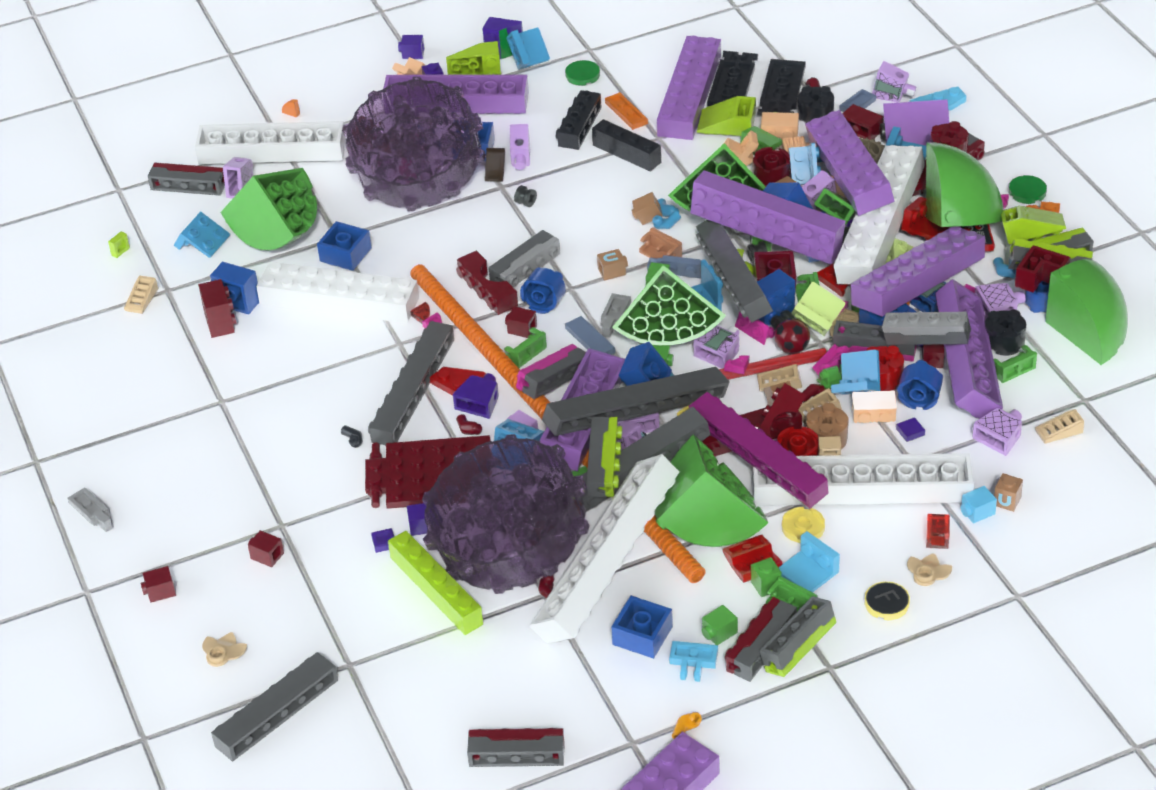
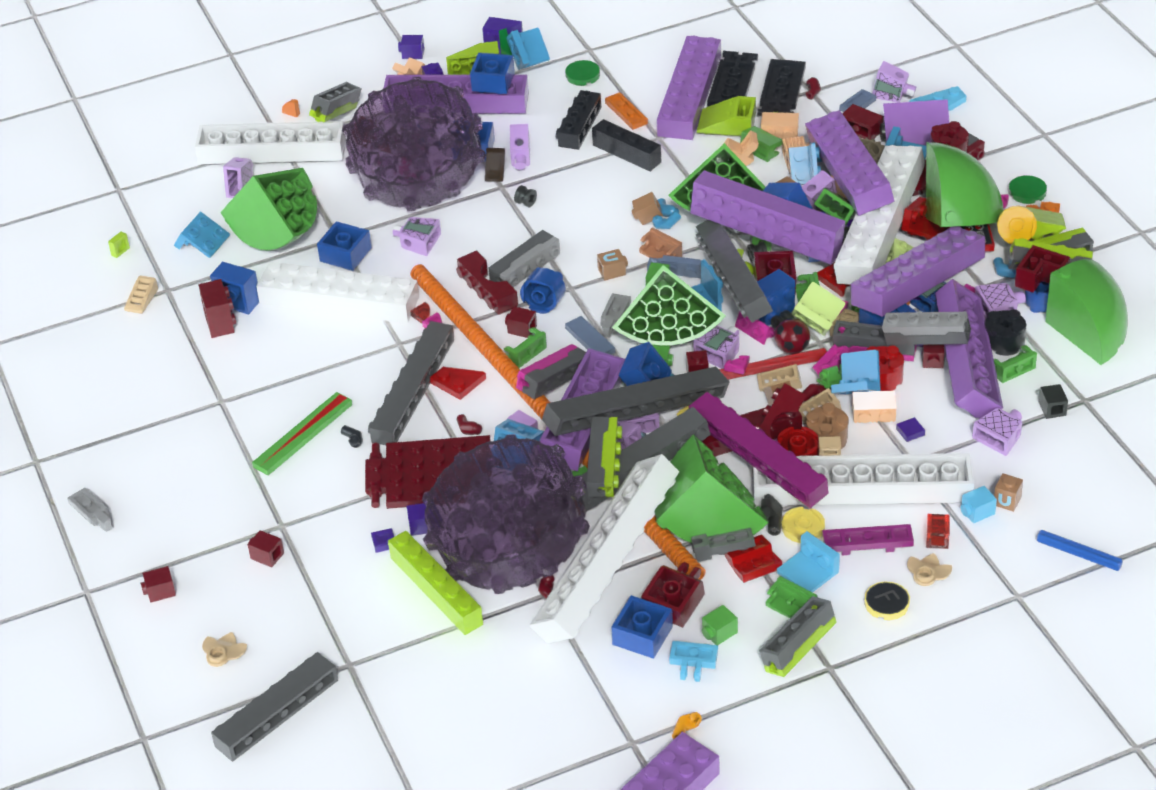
dark grey piece [147,162,225,196] -> none
dark purple torso [453,373,499,419] -> none
dark grey piece [467,728,565,767] -> none
piece [725,597,797,682] -> none
bright green brick [751,557,781,597] -> none
dark red brick [753,147,790,187] -> none
black brick [798,86,834,123] -> none
blue brick [897,360,943,410] -> none
tan slope [1035,409,1084,444] -> none
none -> bright green tile [252,392,352,476]
none -> dark grey piece [309,82,362,122]
none -> lavender torso [393,217,441,256]
none -> blue brick [470,52,515,94]
none -> dark red hinge [641,562,705,628]
none -> dark red brick [686,350,709,373]
none -> dark grey plate [691,528,756,562]
none -> pearl dark grey piece [761,494,783,536]
none -> magenta hinge [822,524,914,556]
none -> yellow tile [997,205,1037,244]
none -> axle [1037,530,1123,571]
none -> pearl dark grey brick [1039,384,1068,419]

